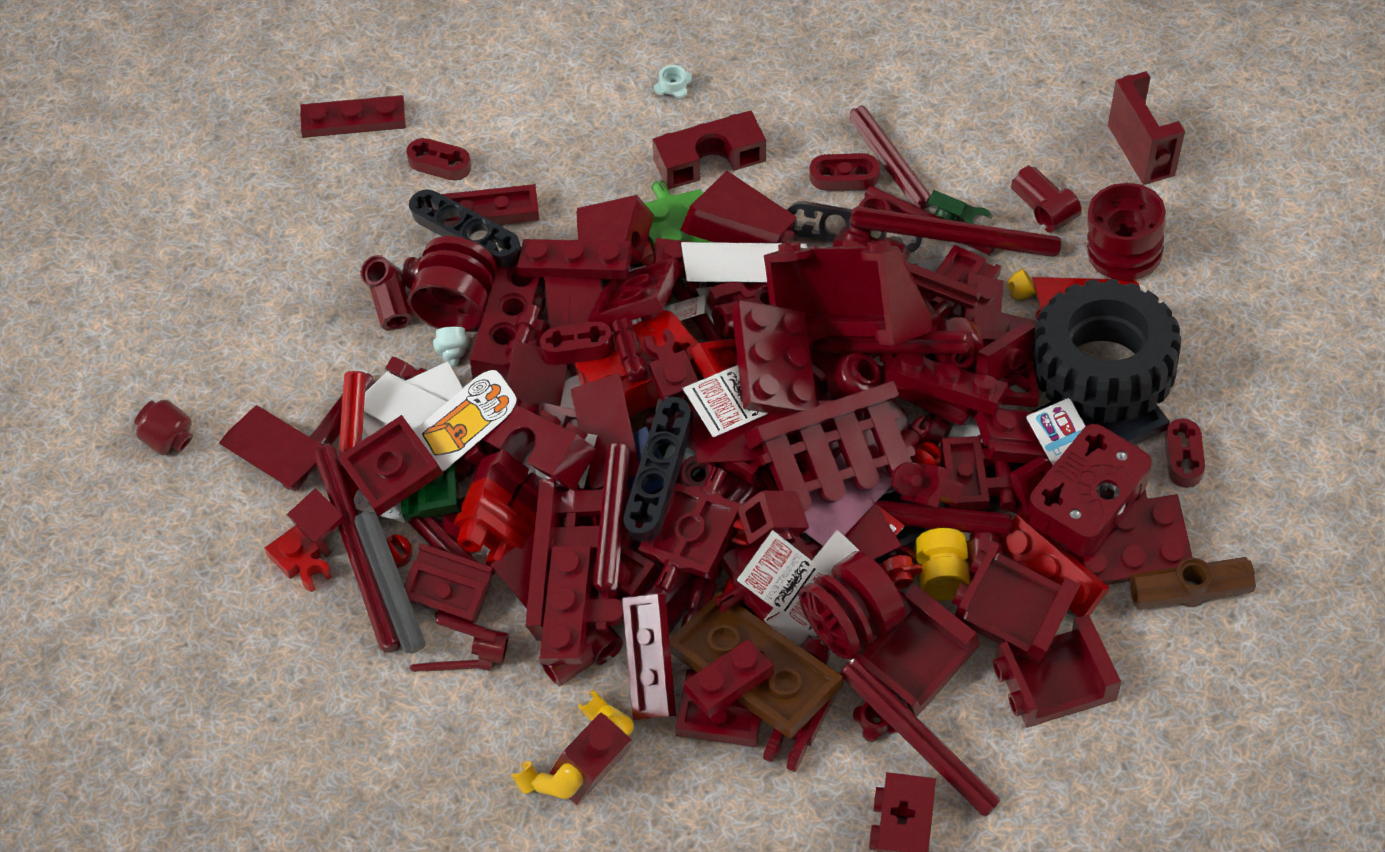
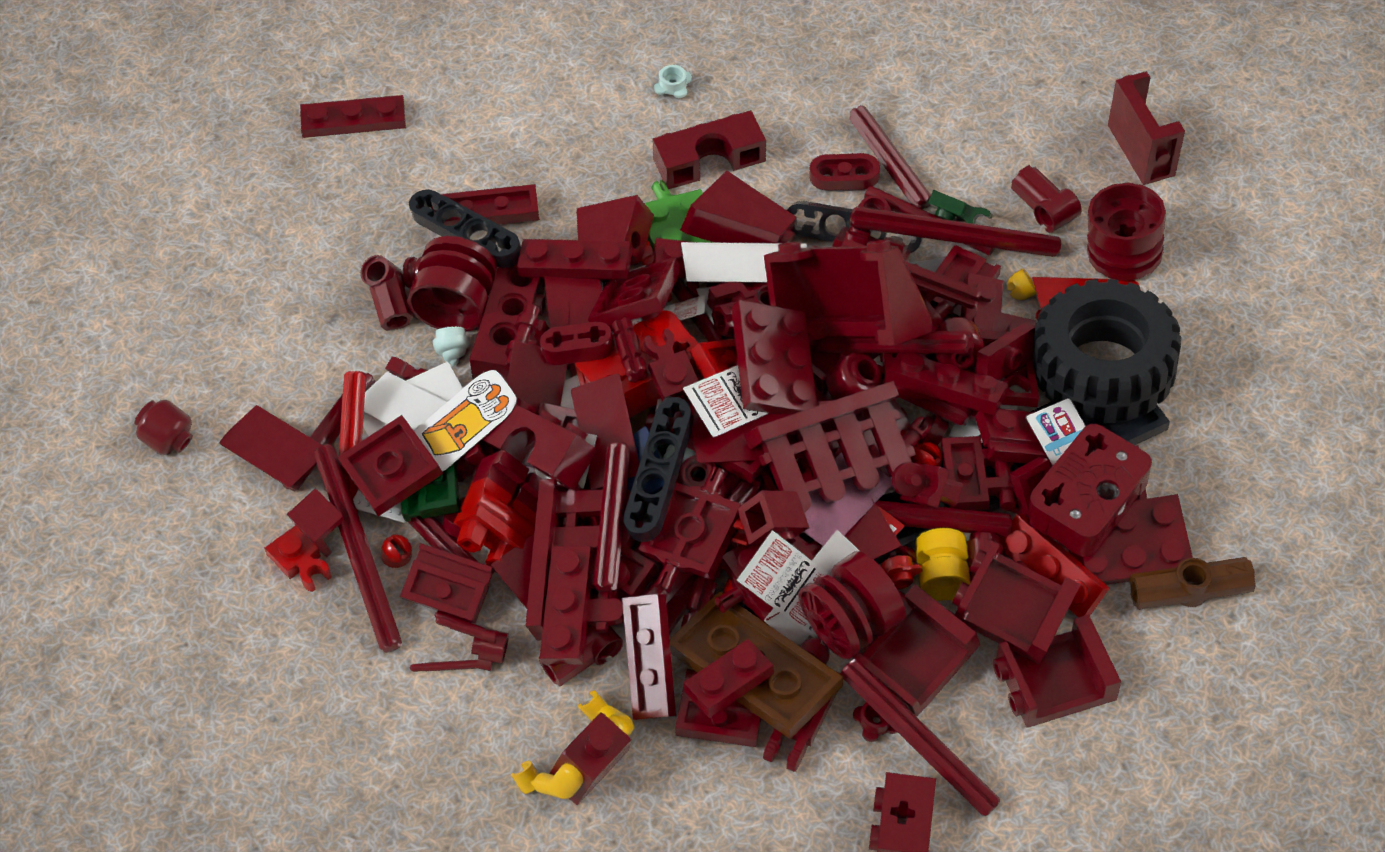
dark grey axle [354,511,426,654] -> none
dark red beam [406,138,471,181] -> none
dark red beam [1165,418,1205,488] -> none

